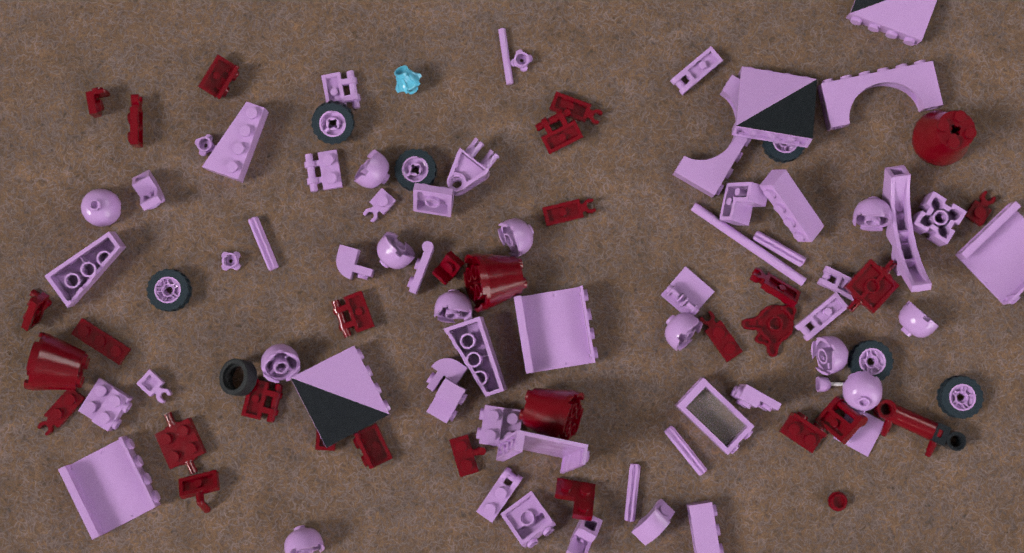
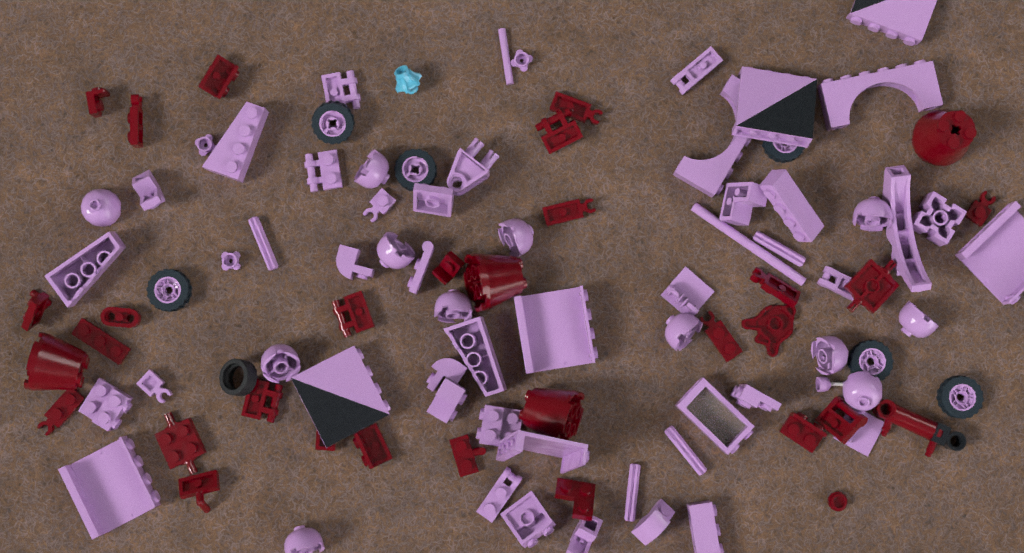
lavender plate [794,292,848,341] -> none
none -> dark red plate [100,307,141,328]

